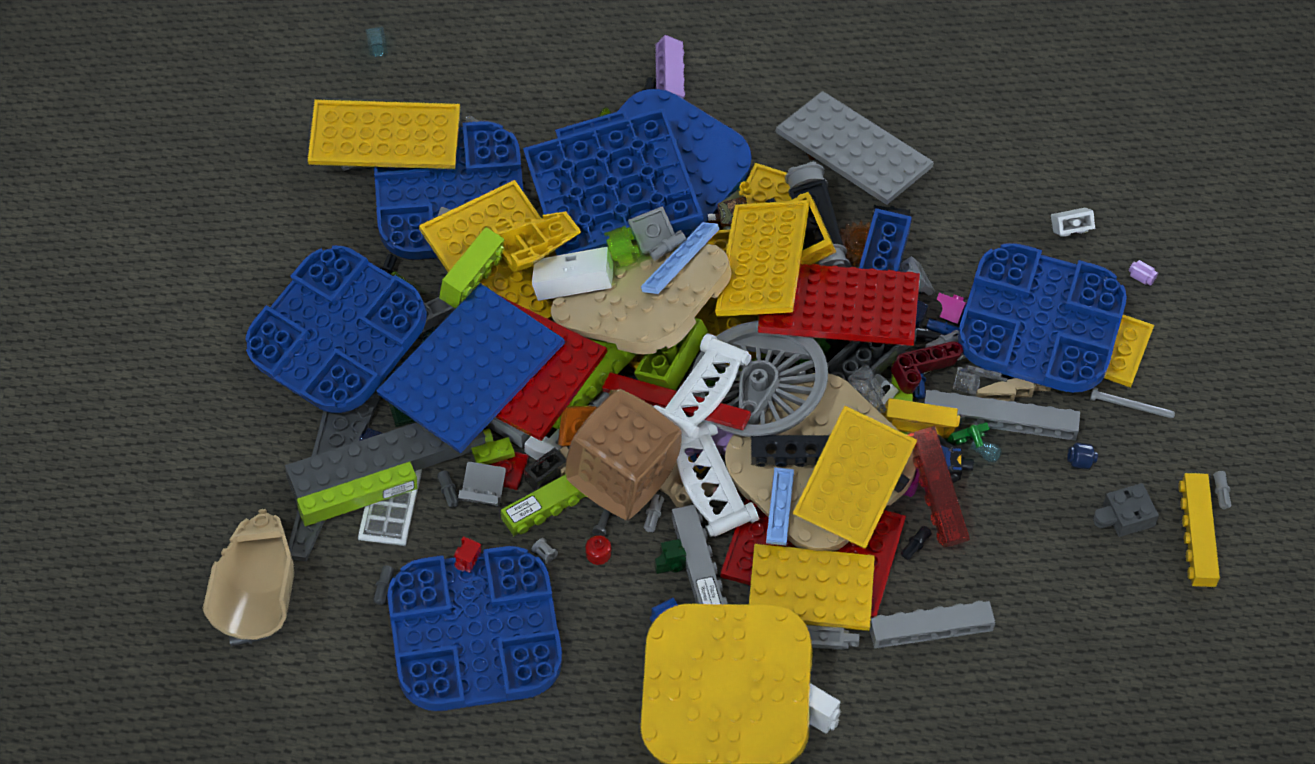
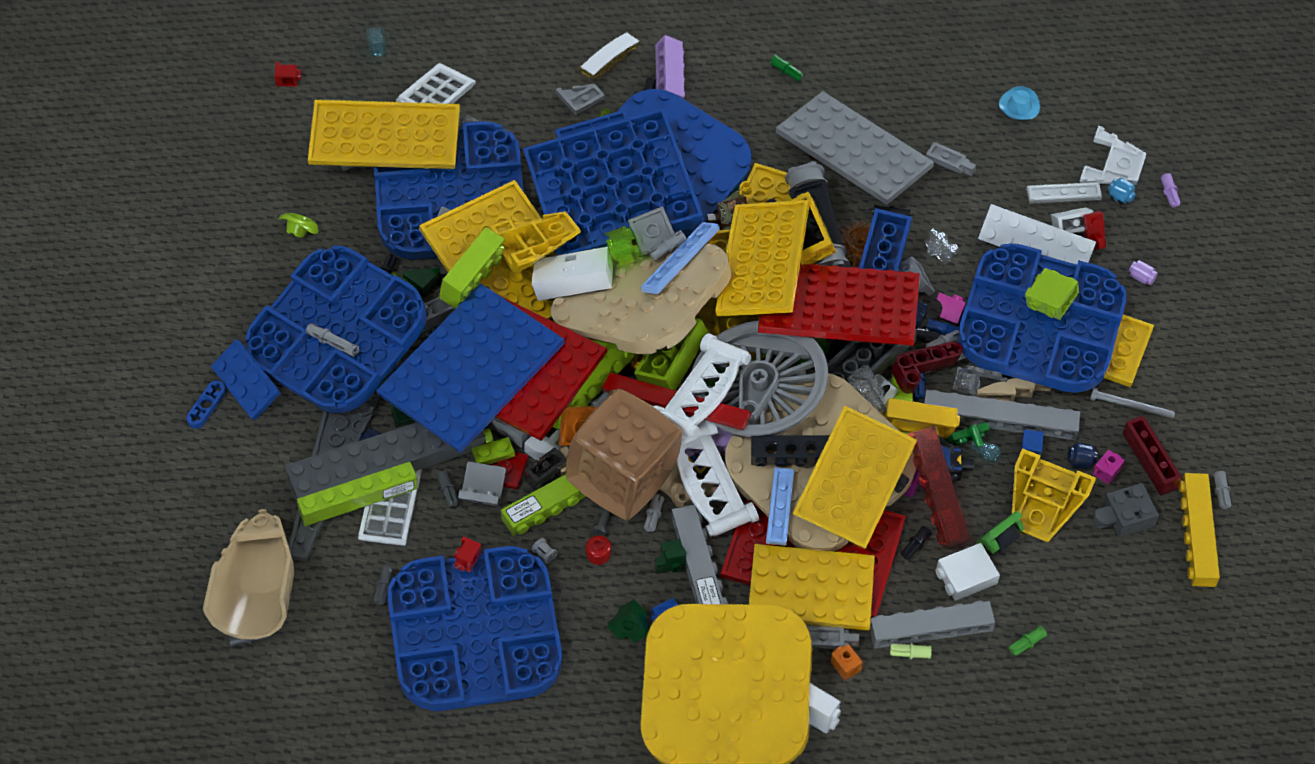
none -> blue beam [187,381,226,429]
none -> blue plate [211,339,281,420]
none -> red brick [274,62,302,86]
none -> lime hat [277,213,319,238]
none -> light grey pin [306,323,359,357]
none -> white piece [396,63,476,104]
none -> dark green slope [403,268,441,298]
none -> light grey wing [556,84,605,115]
none -> white slope [579,32,640,79]
none -> dark green brick [607,599,650,643]
none -> green axle [770,55,803,81]
none -> orange brick [831,644,863,681]
none -> yellowish green axle [890,643,931,659]
none -> clear hips [924,228,959,265]
none -> light grey hinge [925,142,976,176]
none -> white brick [936,543,1000,601]
none -> bright green piece [977,511,1025,554]
none -> white plate [978,204,1096,264]
none -> medium azure hat [999,86,1040,120]
none -> bright green axle [1009,626,1047,656]
none -> yellow wedge [1012,448,1096,542]
none -> blue brick [1021,429,1044,456]
none -> lime brick [1025,268,1079,320]
none -> white tile [1027,182,1102,203]
none -> white wing [1080,126,1147,185]
none -> red hinge [1083,211,1106,250]
none -> dark pink brick [1093,450,1125,485]
none -> dark azure head [1108,178,1136,205]
none -> dark red brick [1122,416,1182,496]
none -> lavender axle [1160,173,1180,208]

